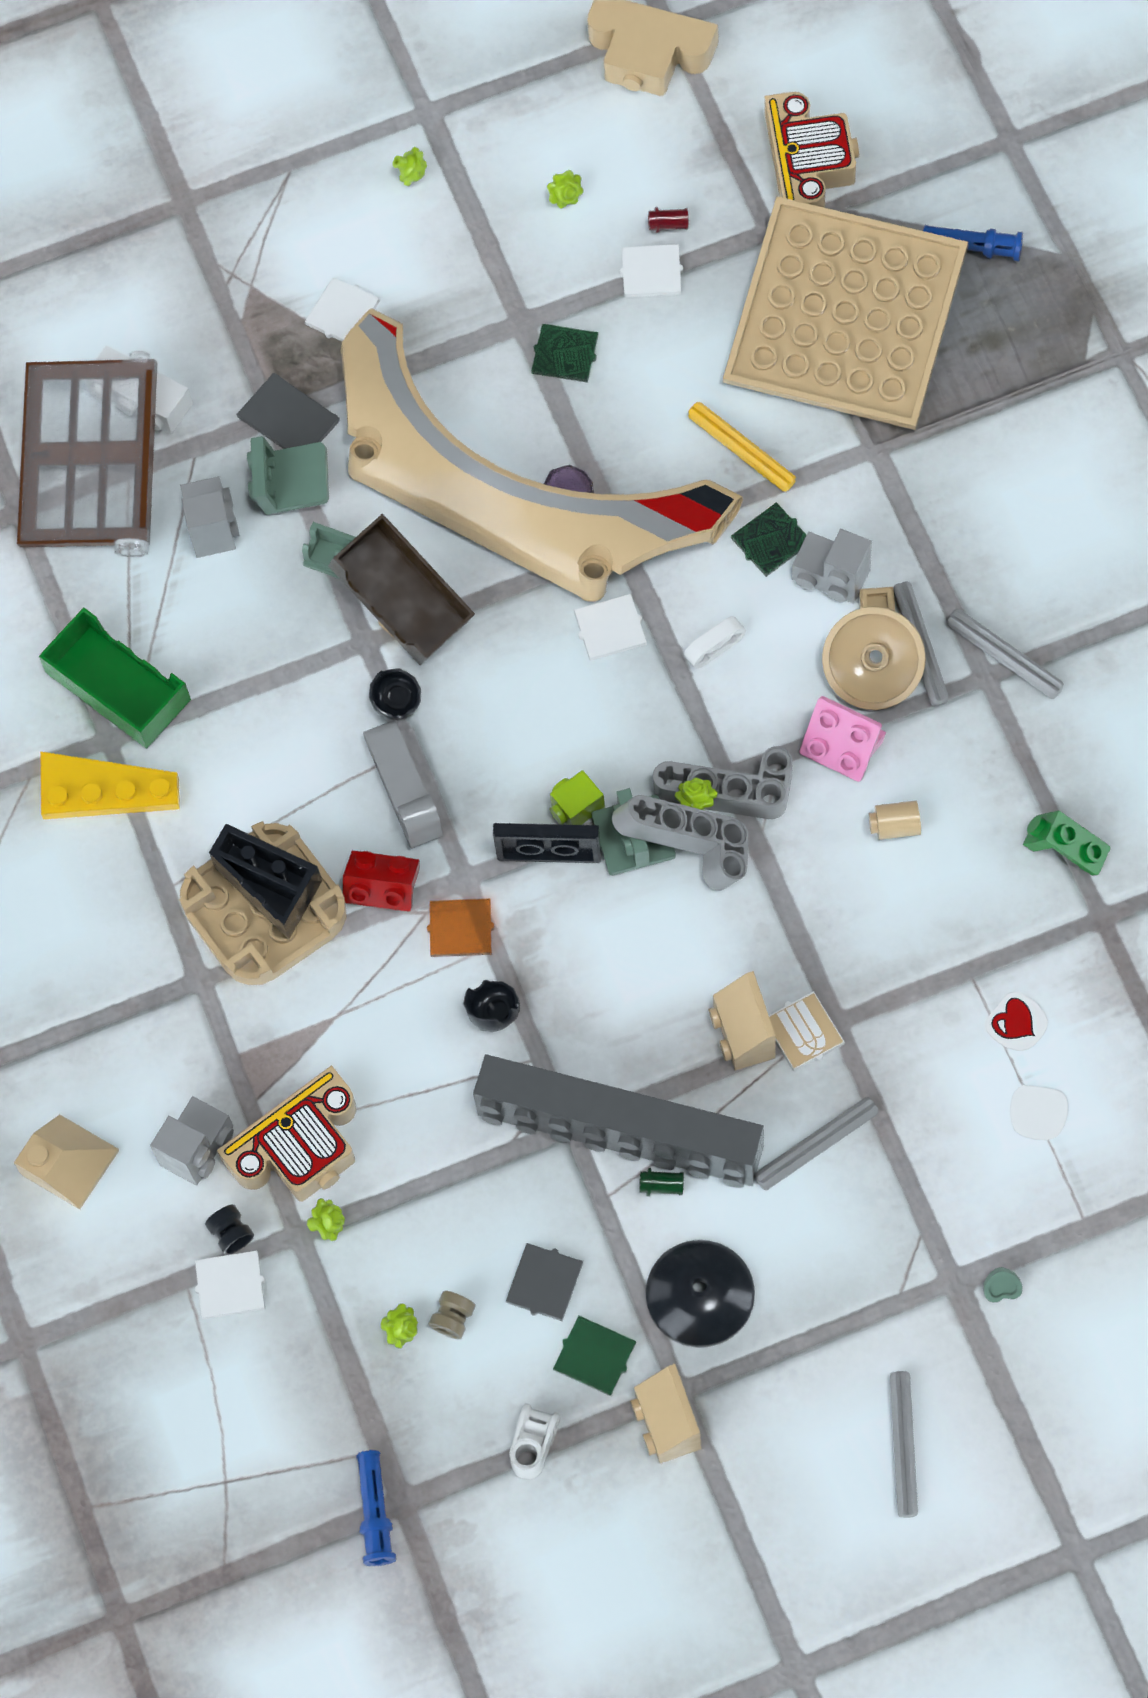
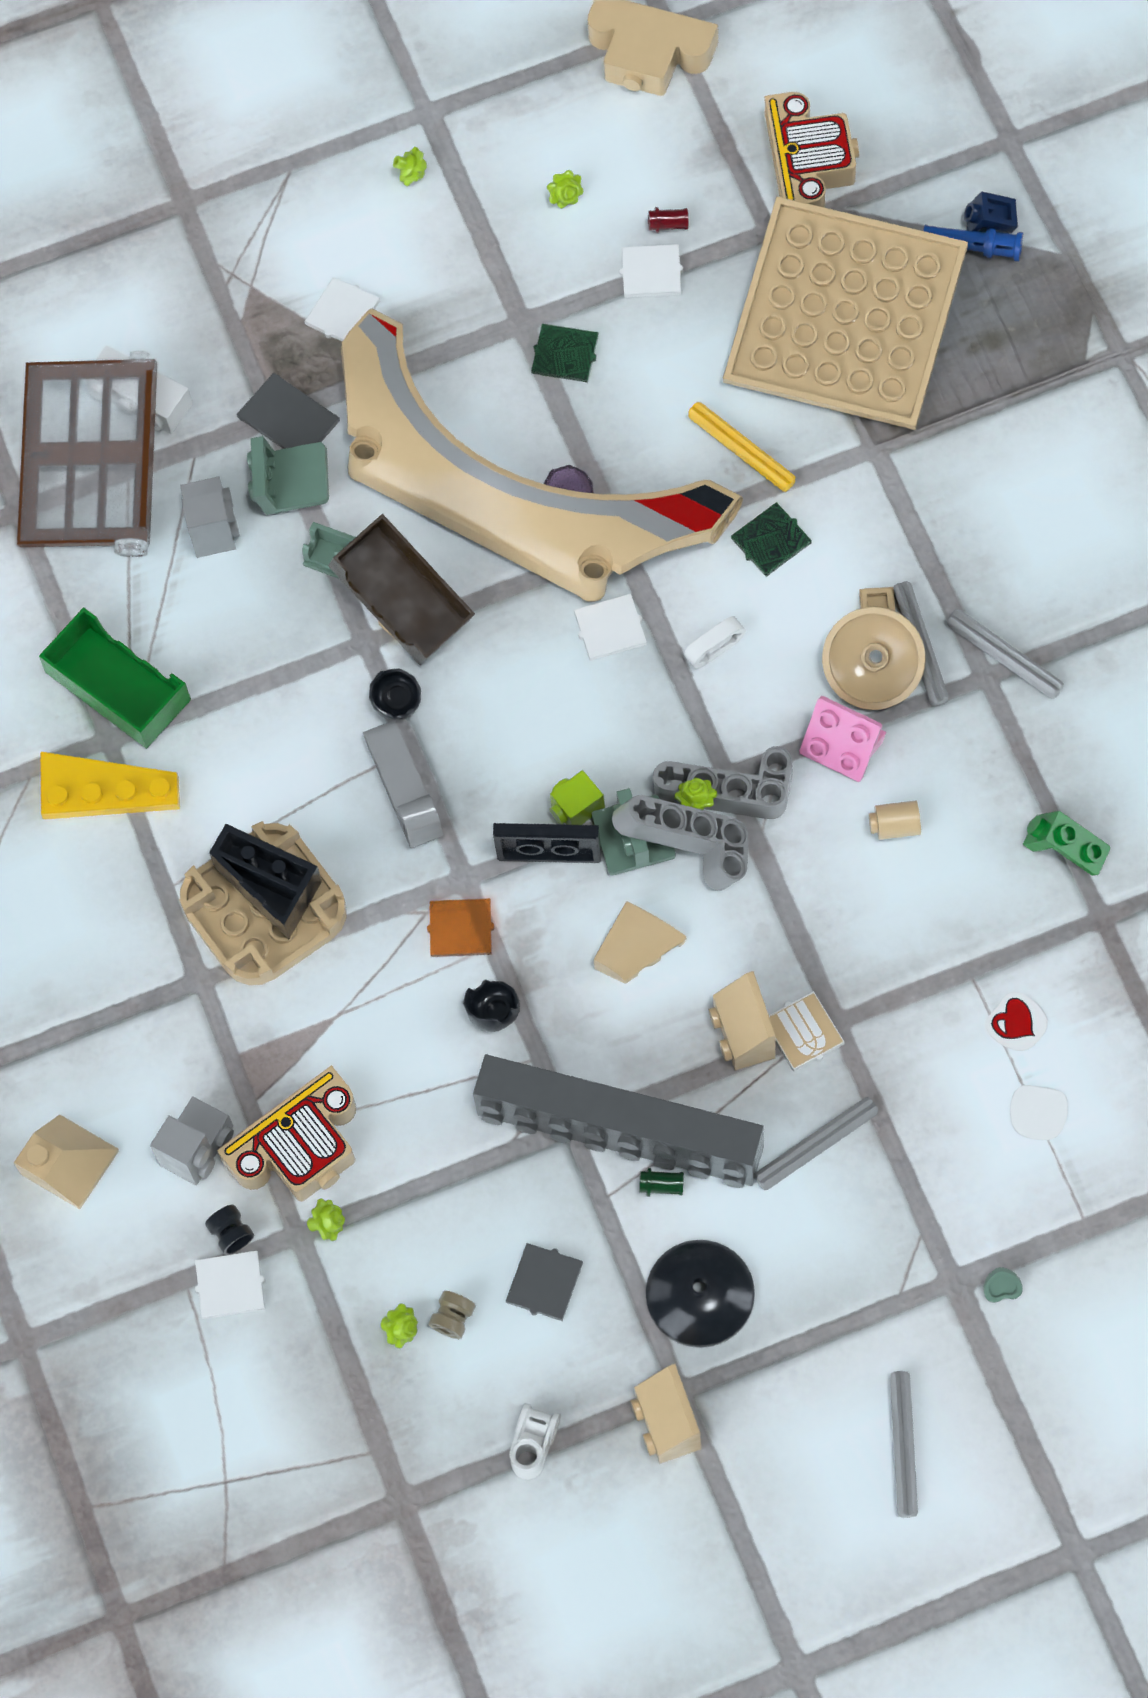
red bracket [343,850,420,912] -> none
blue pin [356,1450,396,1566] -> none
clear green piece [553,1316,636,1396] -> none
light grey brick [792,528,872,604] -> none
none -> tan slope [593,901,687,984]
none -> dark blue bracket [964,191,1018,233]

